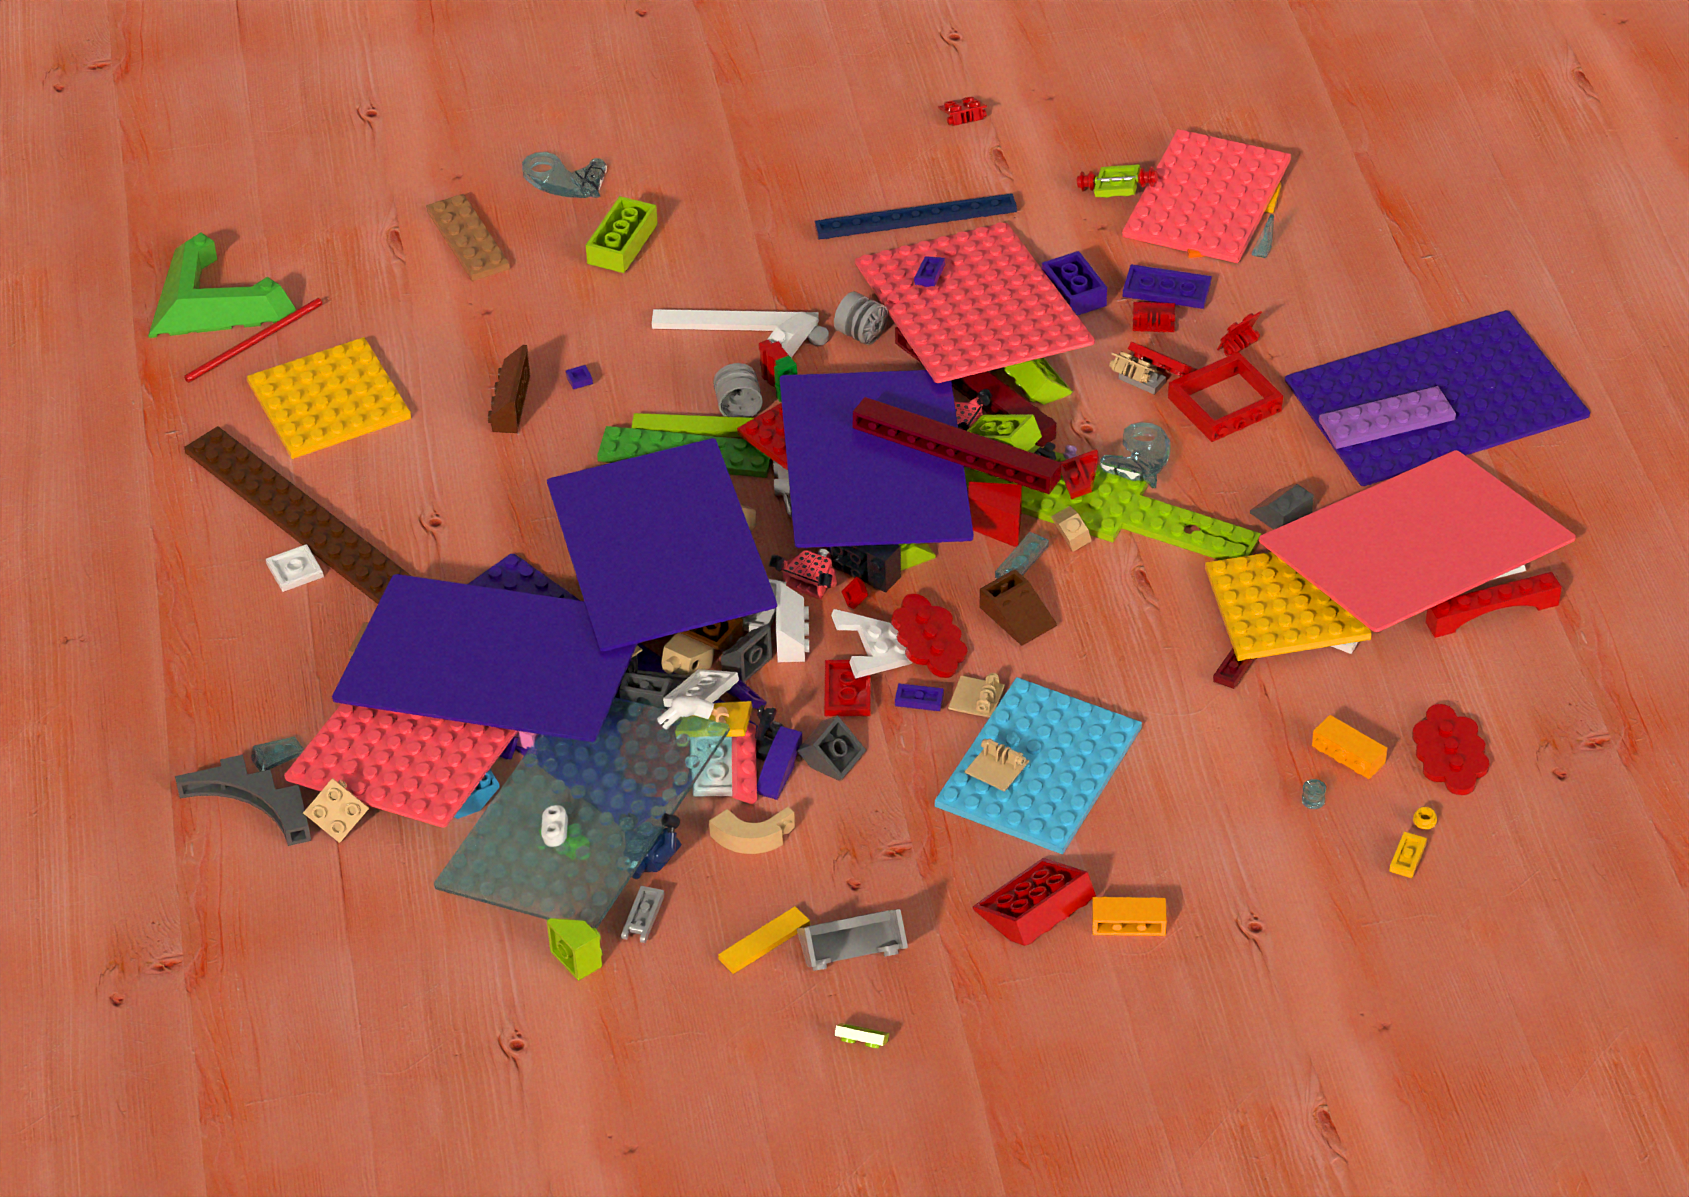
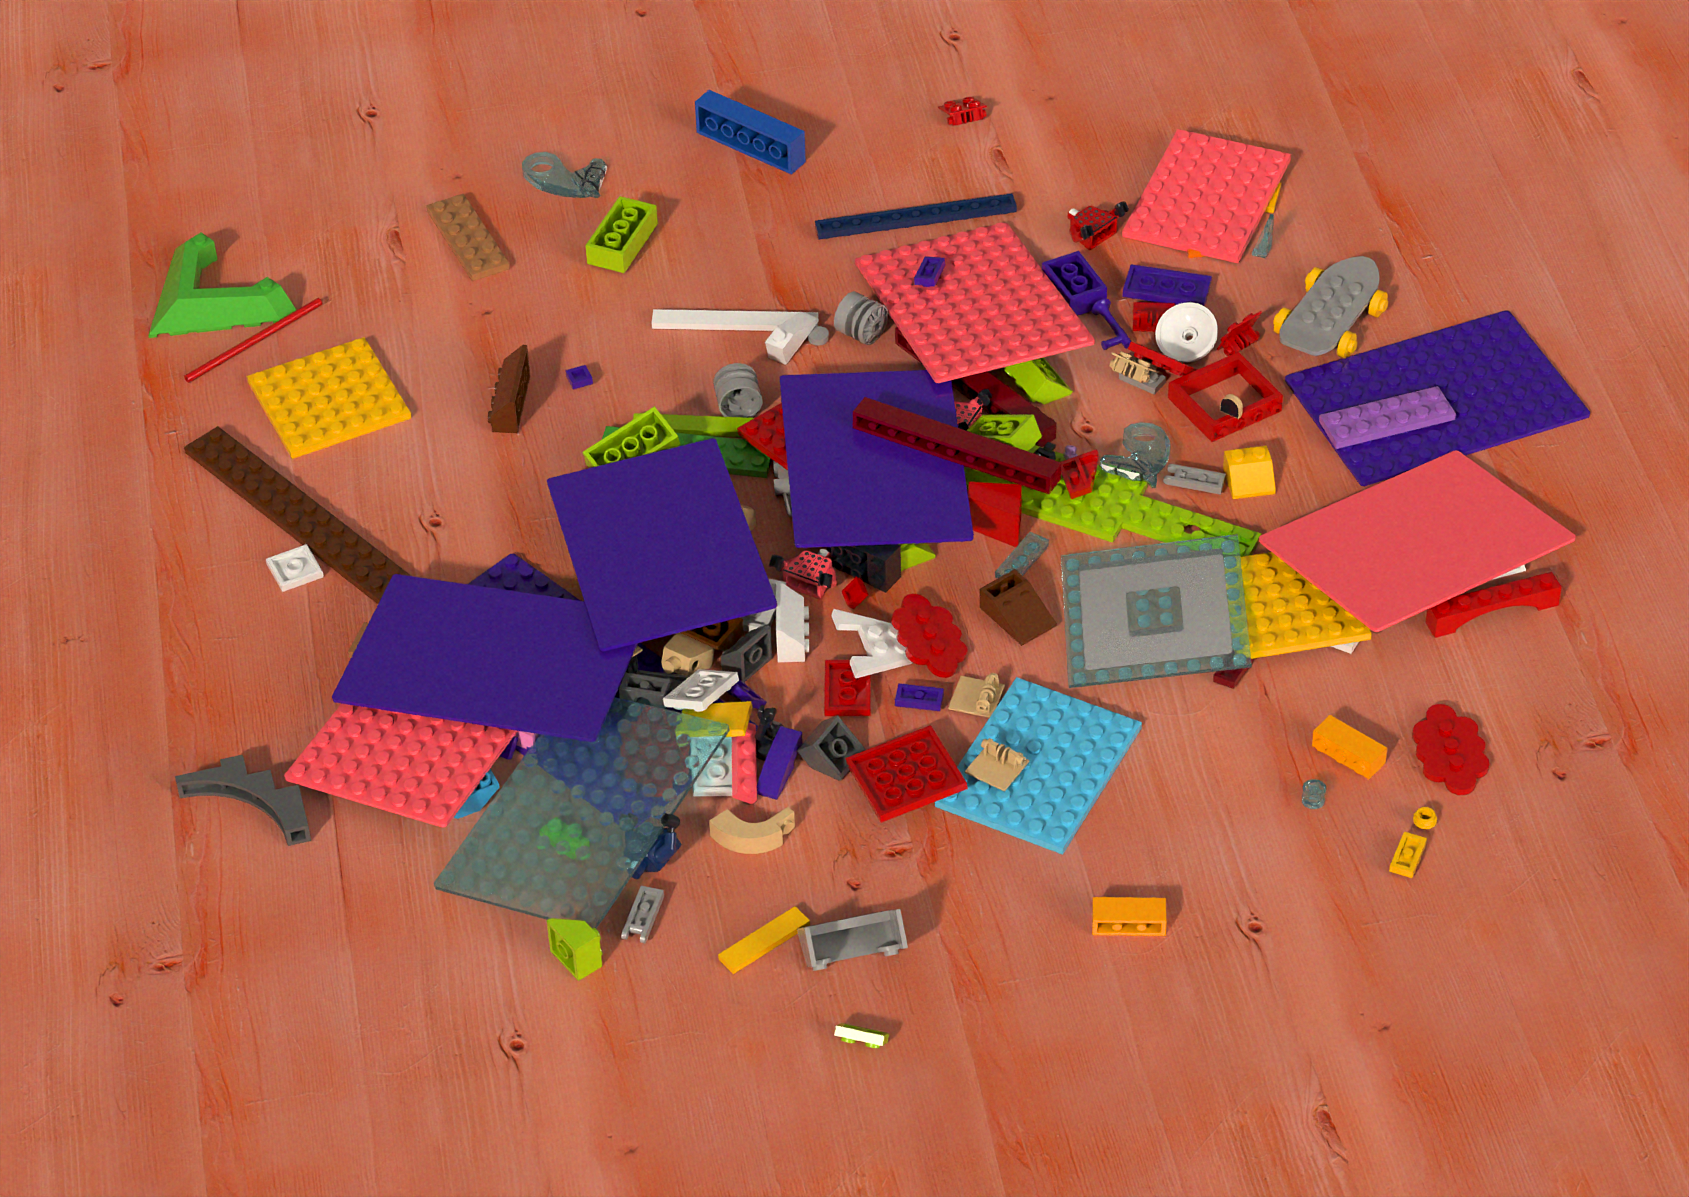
clear light blue slope [251,737,304,772] -> none
tan hinge [303,778,369,843] -> none
white plate [541,805,568,847] -> none
white arm [657,696,729,729] -> none
red hips [759,339,797,402] -> none
red slope [972,858,1096,946] -> none
tan slope [1051,506,1092,552] -> none
lime plate [1077,164,1158,198] -> none
dark grey slope [1250,484,1314,529] -> none
none -> lime brick [583,406,680,468]
none -> blue brick [695,90,806,175]
none -> red plate [845,725,968,823]
none -> baseplate [1061,534,1252,688]
none -> red torso [1067,201,1129,250]
none -> dark purple piece [1092,299,1132,350]
none -> white dish [1155,302,1218,363]
none -> light grey hinge [1163,464,1226,495]
none -> tile [1220,394,1243,419]
none -> yellow slope [1223,446,1276,499]
none -> light grey piece [1273,256,1388,359]

